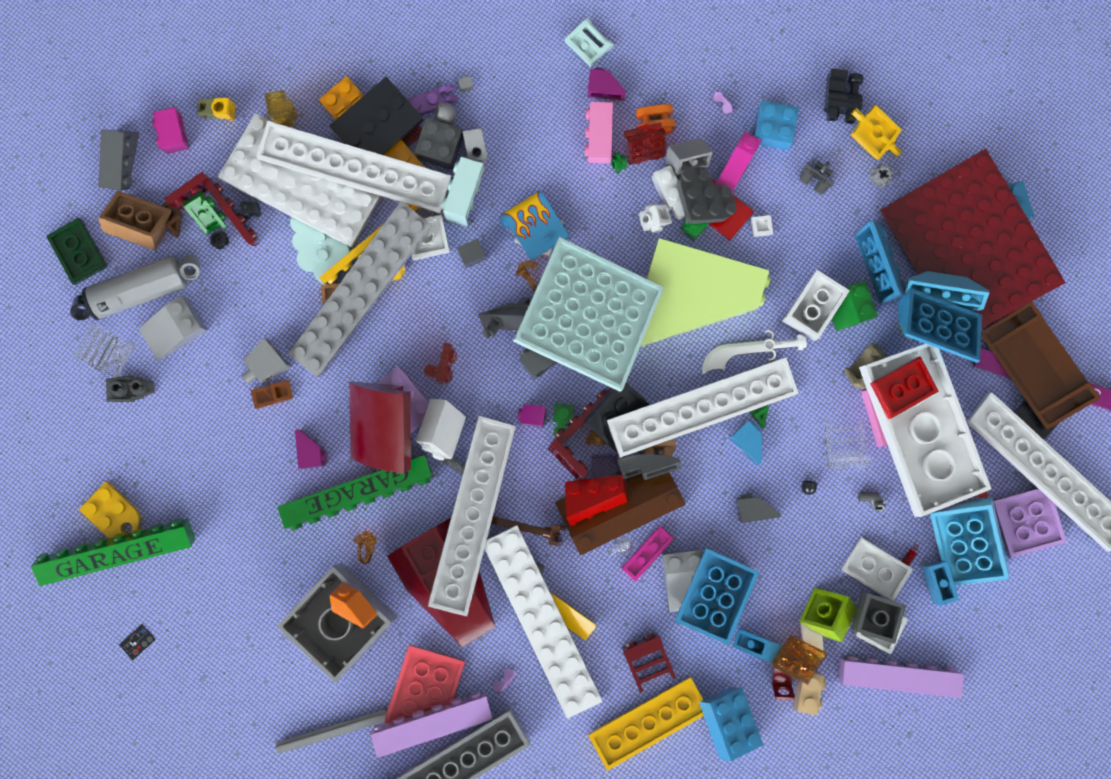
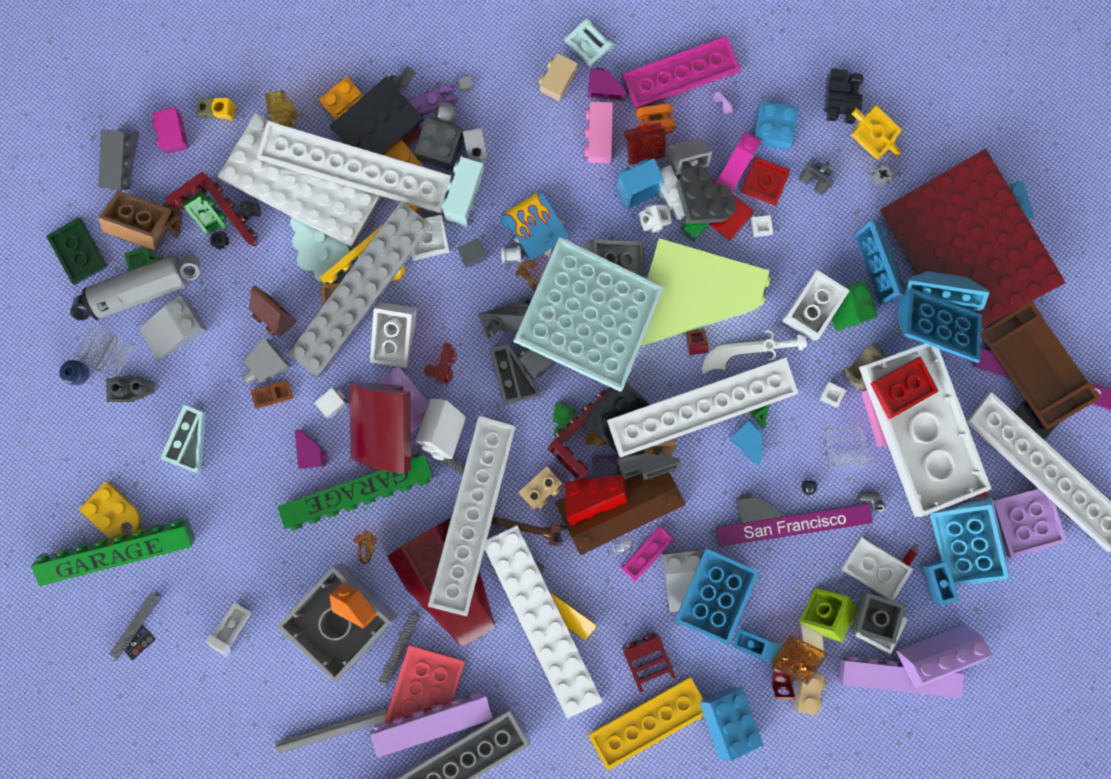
lavender piece [493,669,516,693] -> none
magenta slope [517,404,547,428] -> none
green plate [611,152,627,174] -> none
none -> dark blue head [59,360,90,386]
none -> light grey piece [109,591,161,661]
none -> green slope [124,248,163,271]
none -> light aqua wedge [160,405,206,473]
none -> white bracket [205,603,252,657]
none -> reddish brown slope [249,285,297,337]
none -> white brick [314,388,348,419]
none -> white slope [370,302,417,368]
none -> light grey piece [378,611,420,687]
none -> dark grey arm [388,67,415,88]
none -> dark grey wedge [490,344,541,407]
none -> white bush [501,245,521,263]
none -> tan brick [518,466,562,510]
none -> tan brick [538,53,578,102]
none -> light grey slope [582,239,644,278]
none -> dark azure piece [616,158,664,210]
none -> dark pink plate [622,36,741,110]
none -> dark red slope [686,330,708,355]
none -> magenta tile [716,504,873,546]
none -> red tile [741,156,790,206]
none -> white plate [819,382,846,408]
none -> lavender slope [896,624,992,689]

